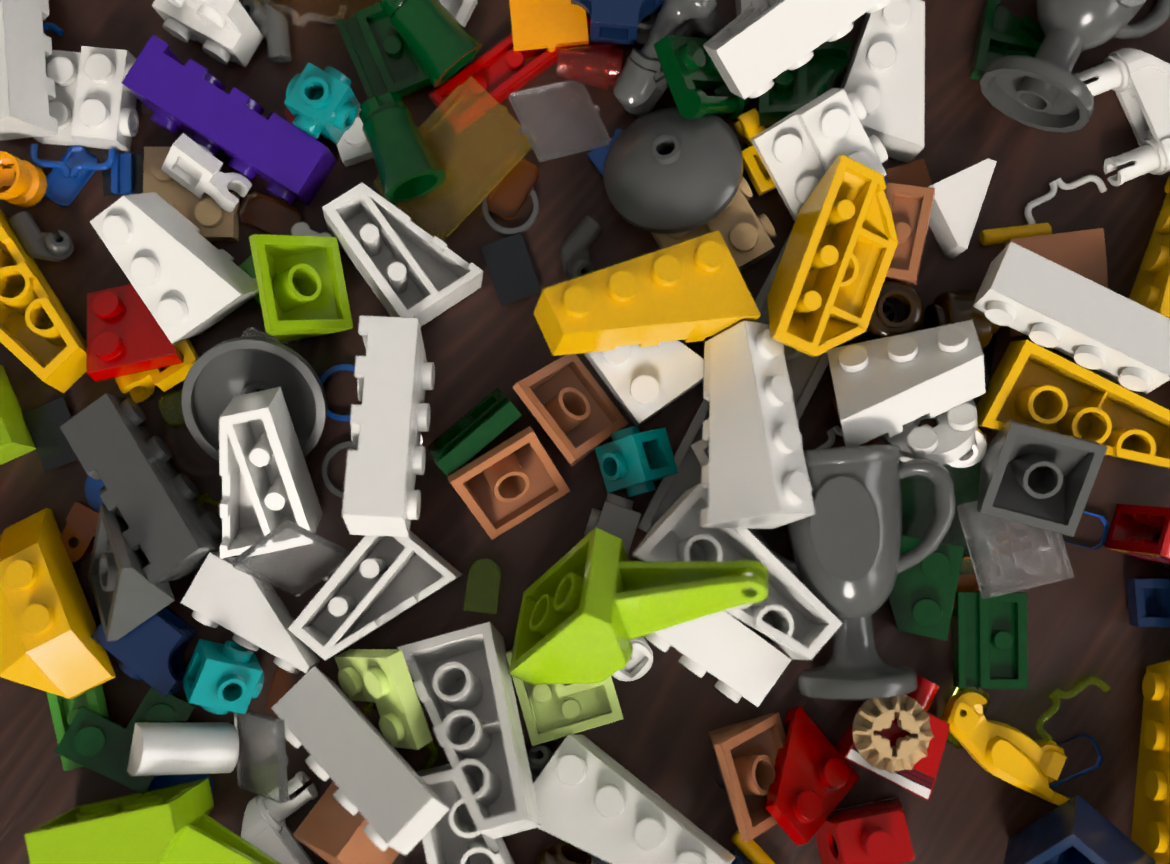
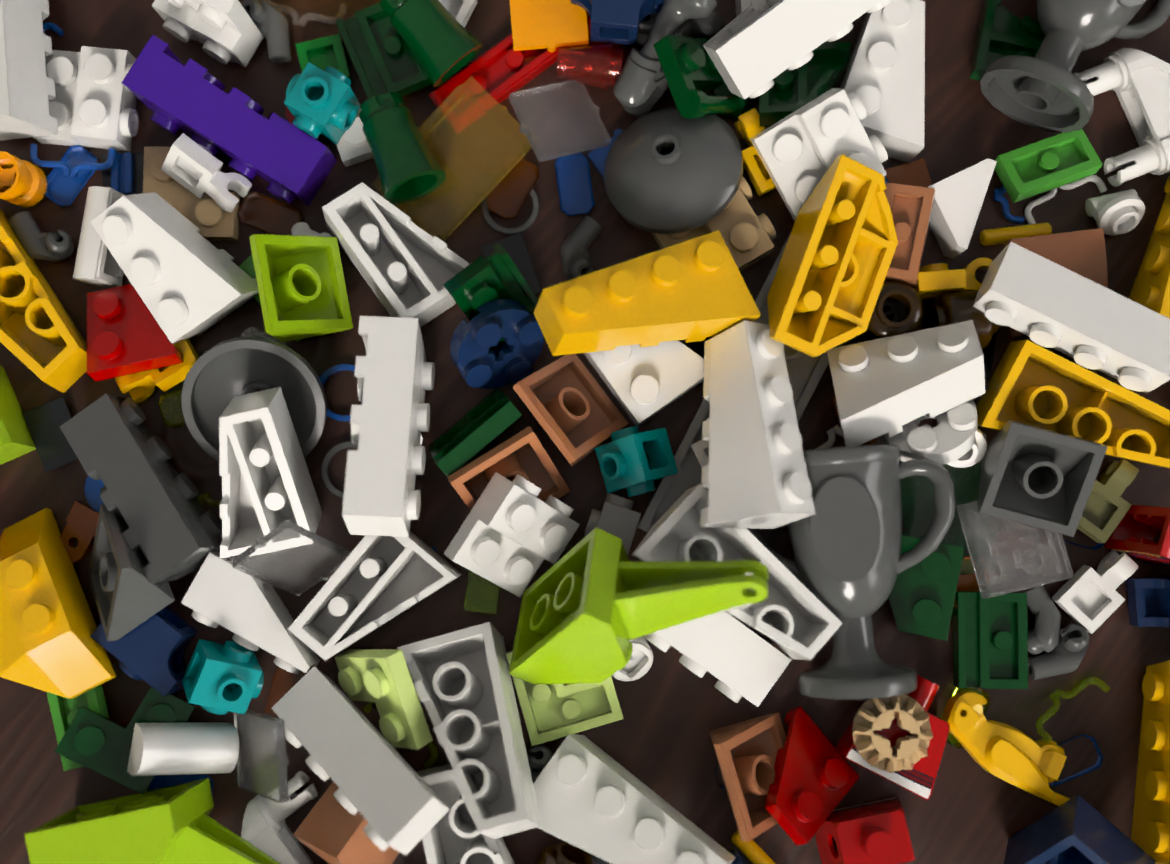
none -> white brick [72,186,124,288]
none -> green tile [295,33,353,83]
none -> dark green plate [443,243,538,351]
none -> white plate [444,472,580,597]
none -> dark blue plate [450,299,544,389]
none -> blue piece [554,153,595,216]
none -> yellow plate [908,258,992,299]
none -> blue piece [994,186,1025,224]
none -> bright green plate [995,129,1103,203]
none -> dark grey arm [1020,581,1061,655]
none -> dark grey arm [1028,624,1090,680]
none -> white plate [1051,550,1139,634]
none -> olive plate [1077,459,1139,543]
none -> white plate [1085,189,1145,235]

